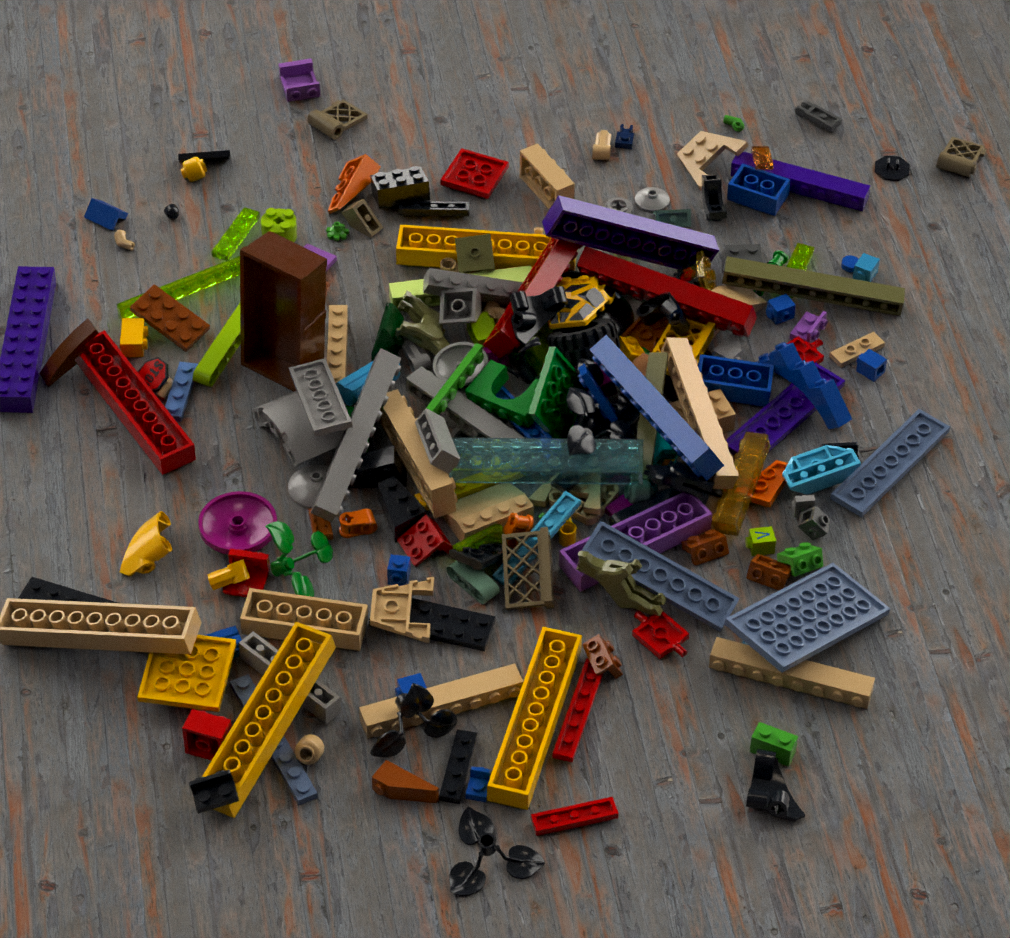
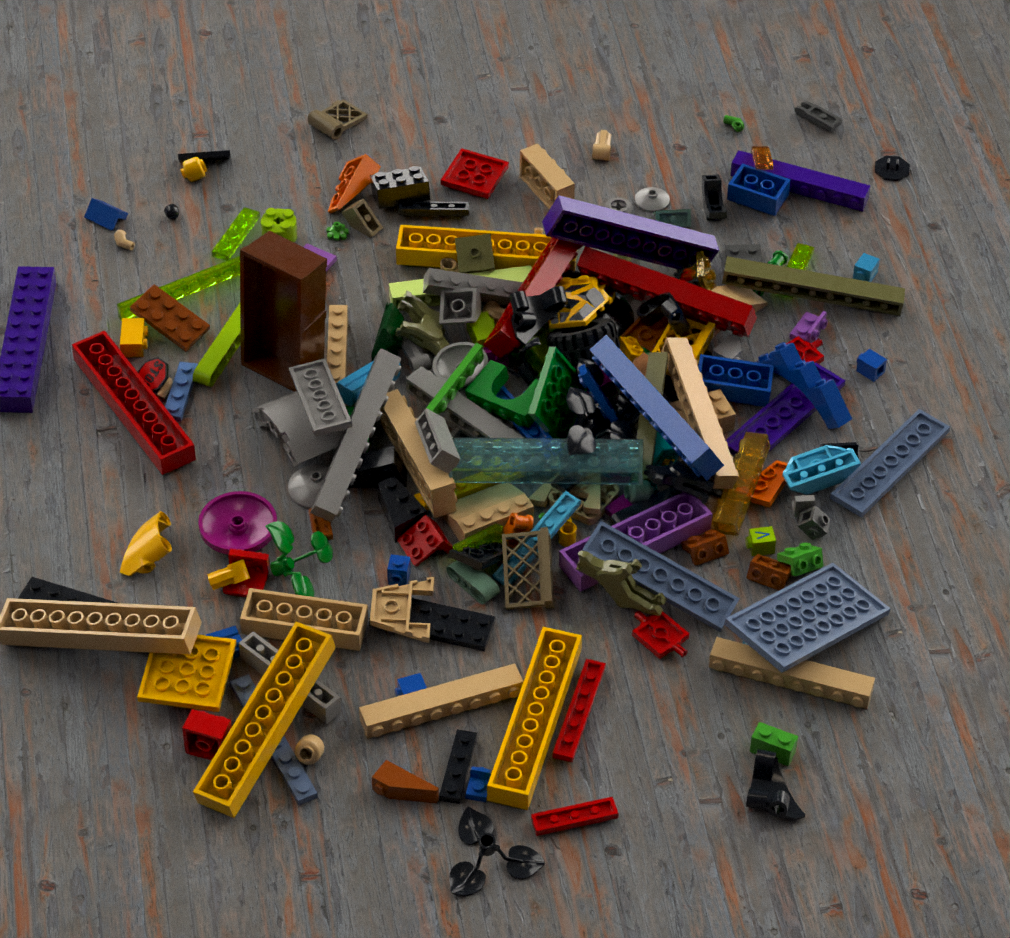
reddish brown slope [39,318,99,387] -> none
black bracket [189,770,239,814] -> none
medium lavender panel [279,59,320,102] -> none
orange piece [339,508,378,538] -> none
black plant [370,683,458,757] -> none
dark orange bracket [582,634,623,679] -> none
dark blue plate [615,124,634,149] -> none
tan wing [677,131,748,191] -> none
blue brick [766,294,796,325] -> none
tan plate [829,332,885,368] -> none
blue tile [841,255,859,272] -> none
dark tan piece [936,137,987,177] -> none

